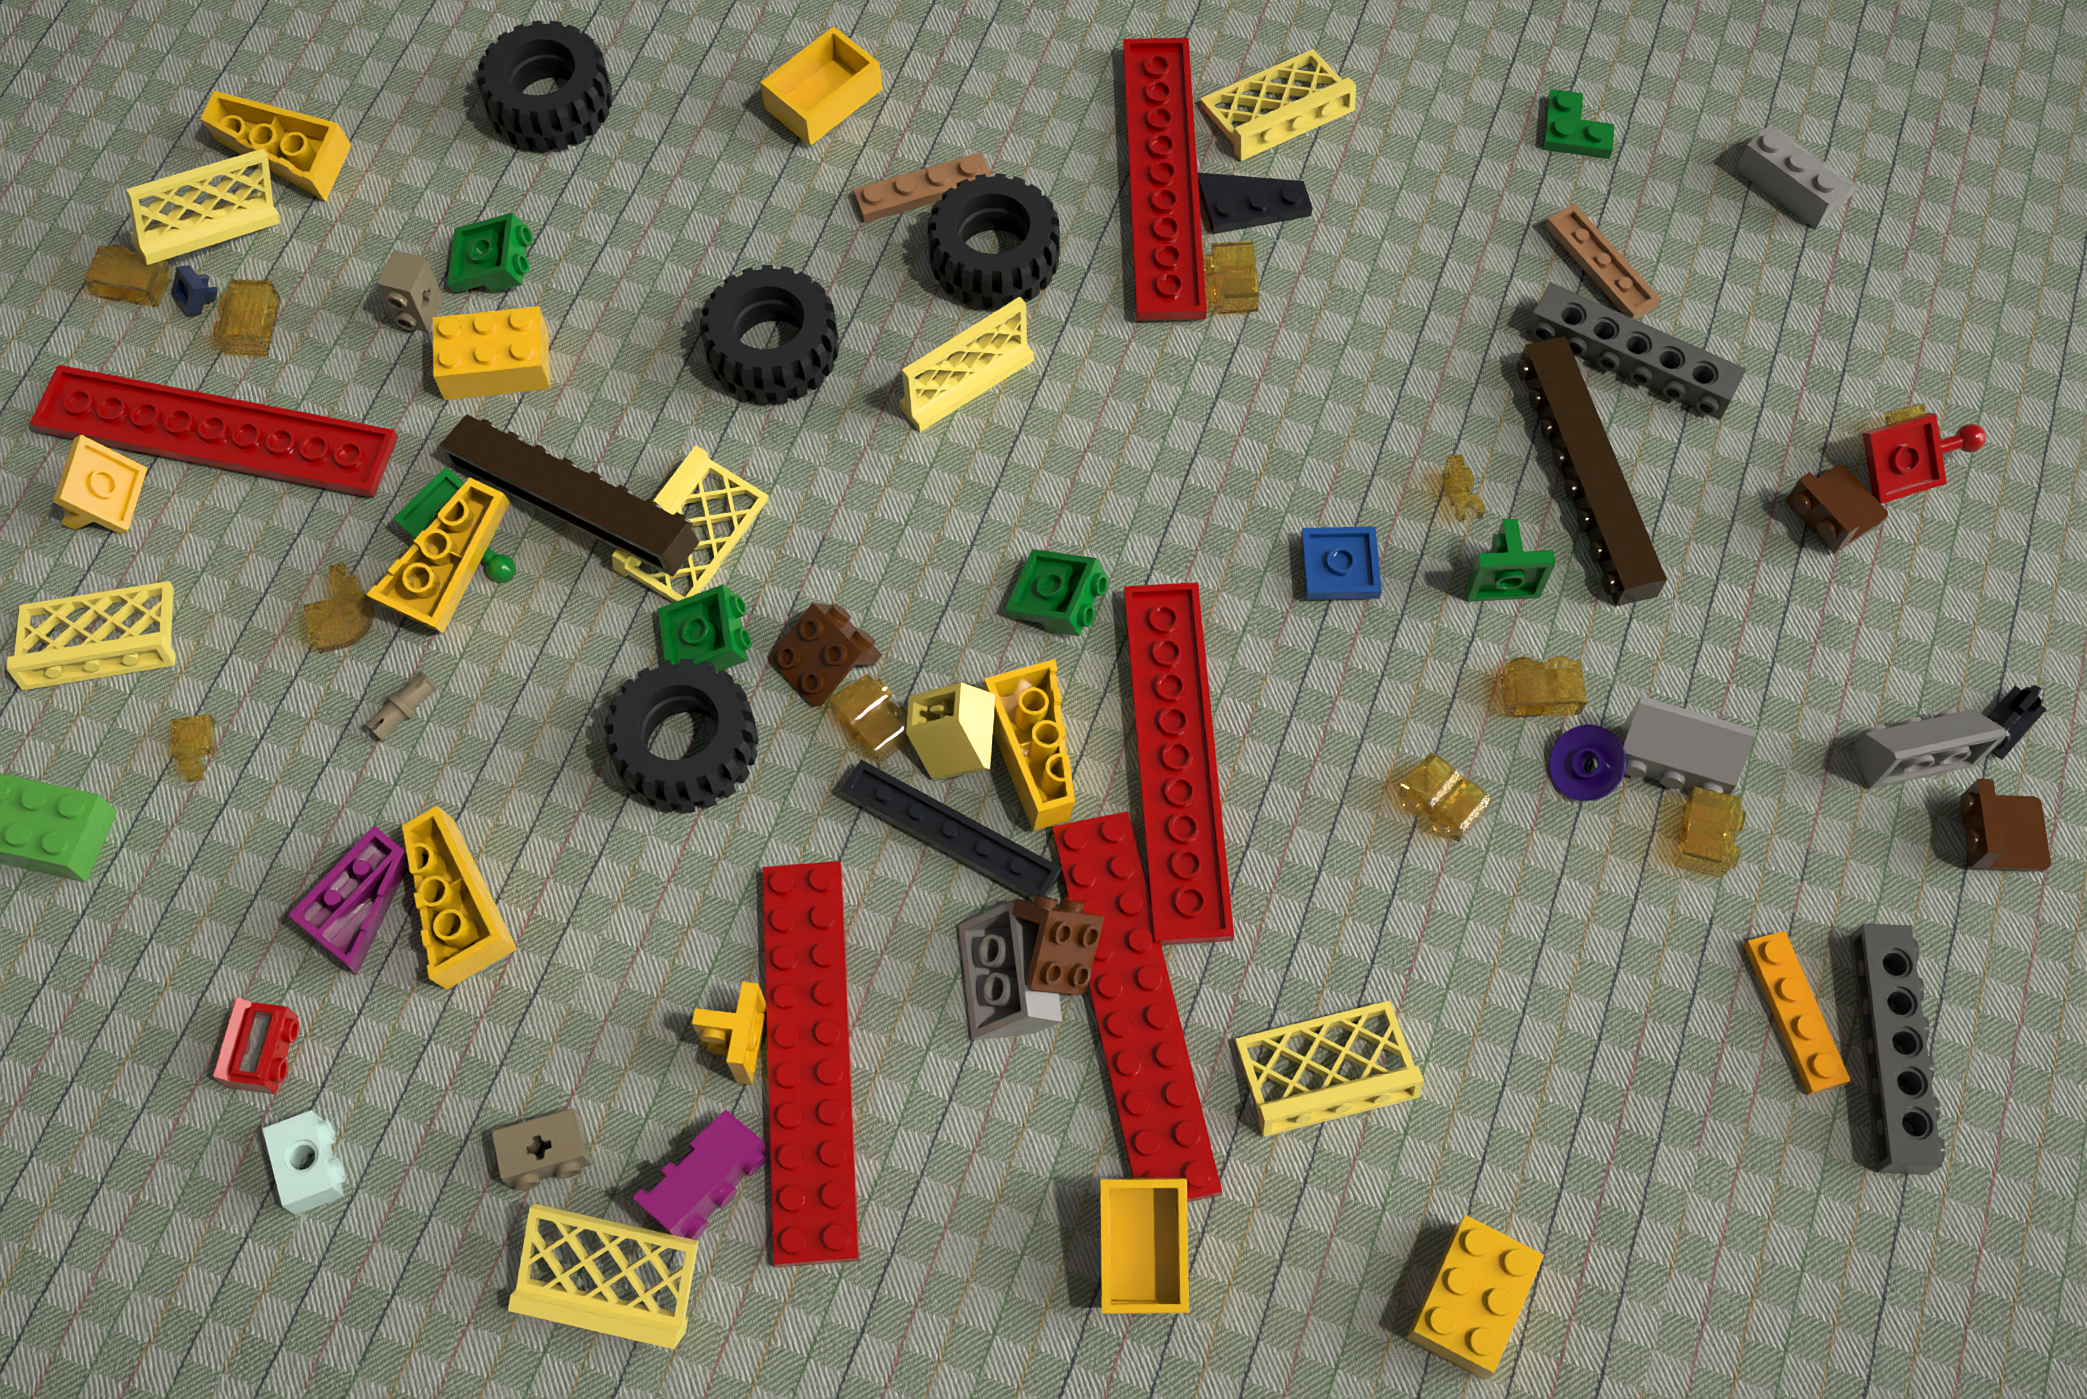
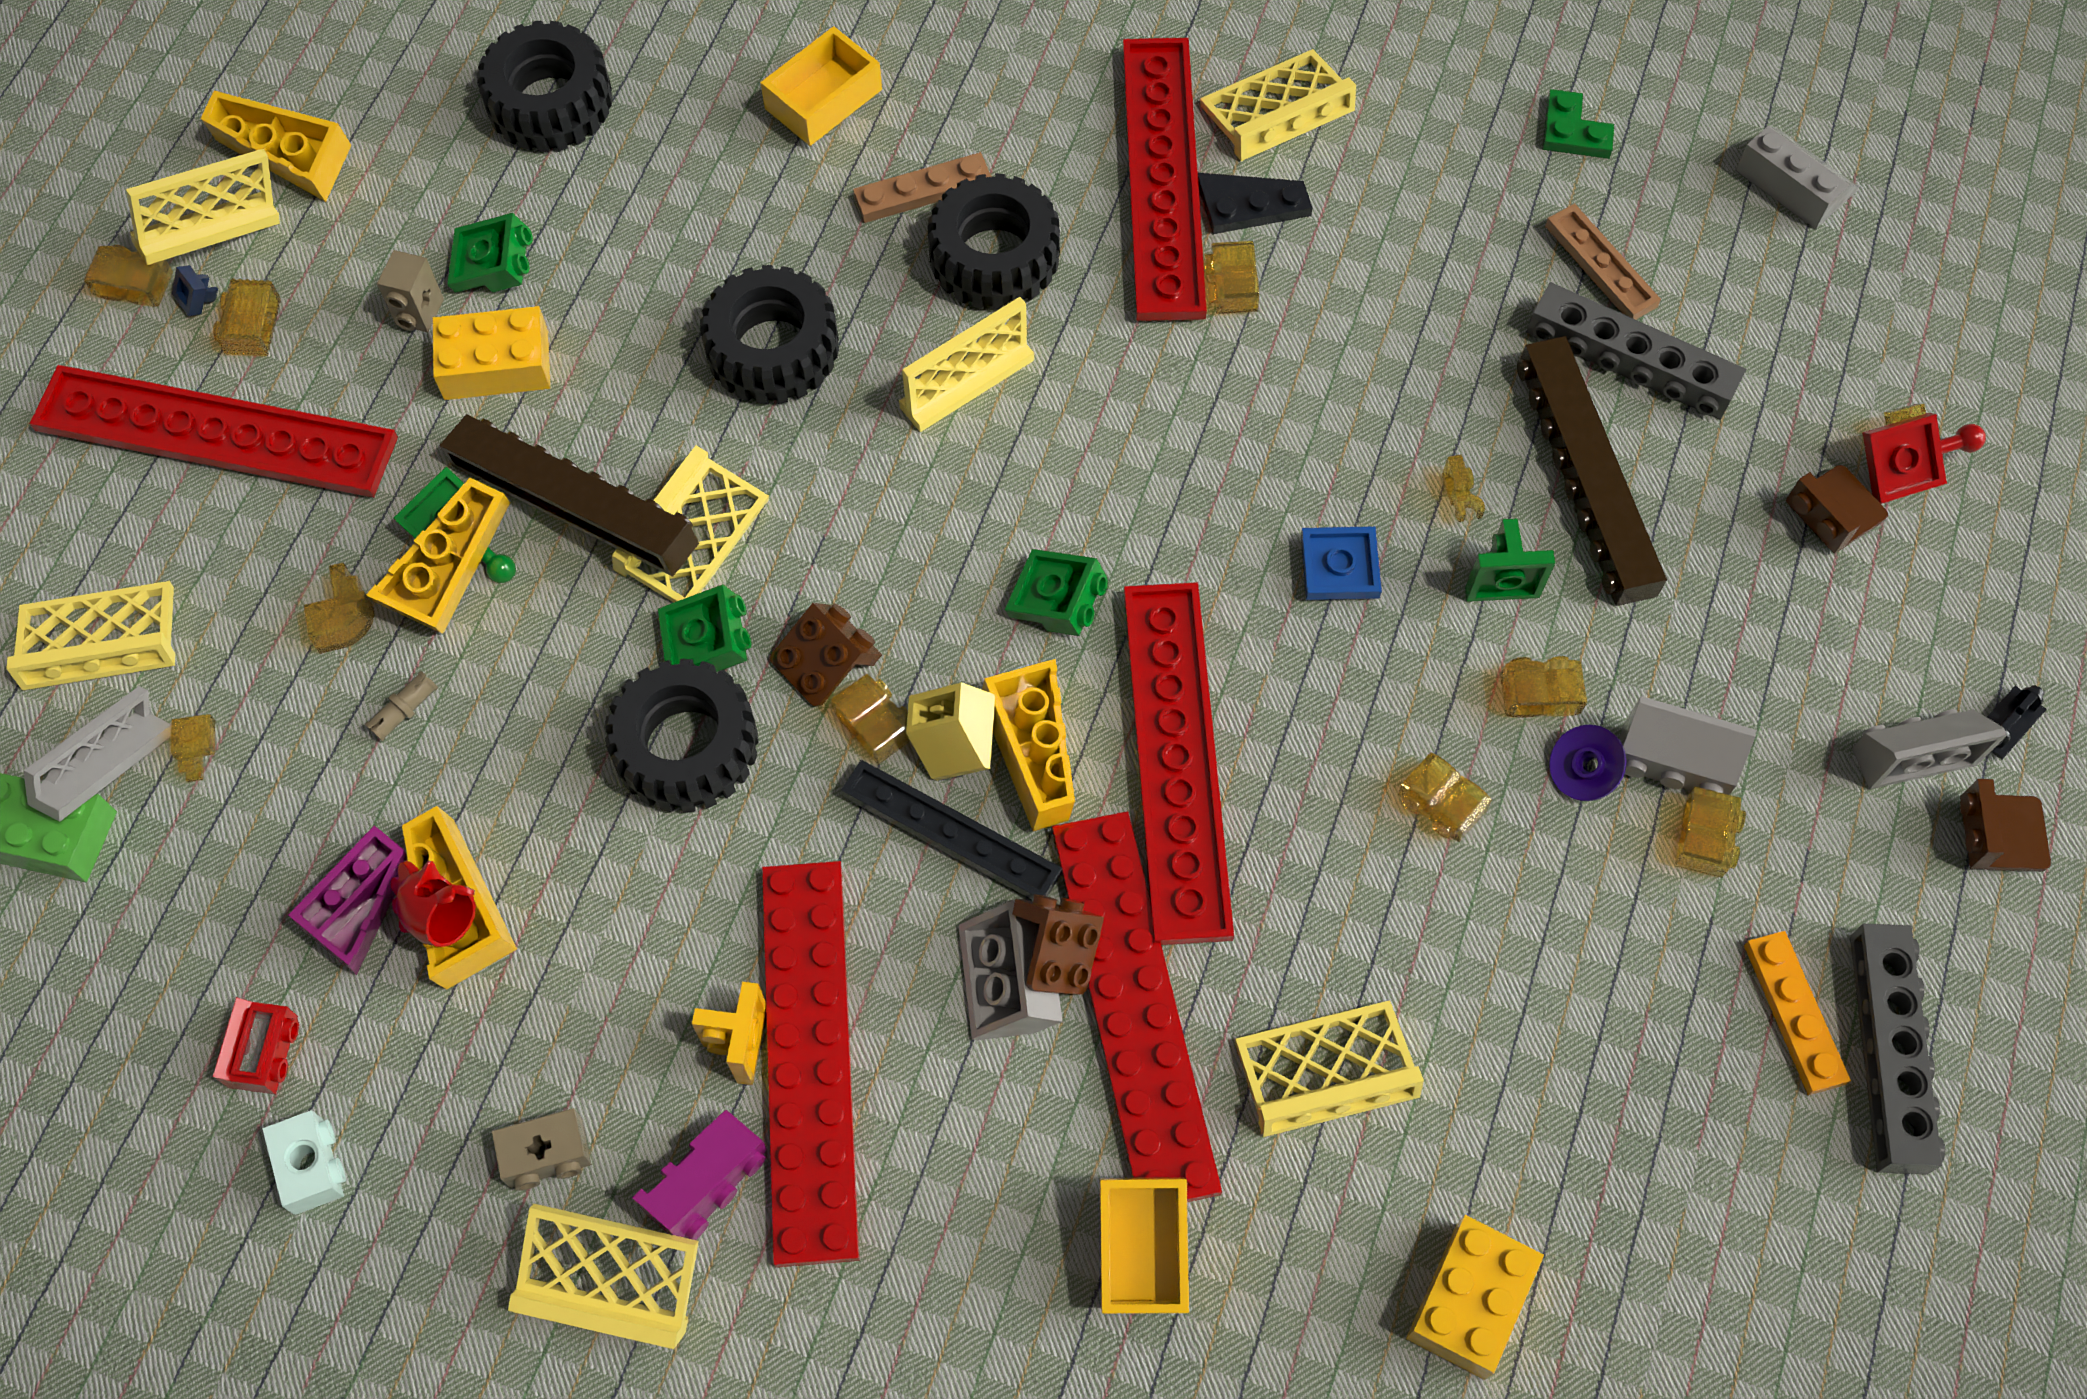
yellow bracket [53,435,147,534] -> none
none -> light grey fence [24,686,172,822]
none -> red piece [391,860,476,947]

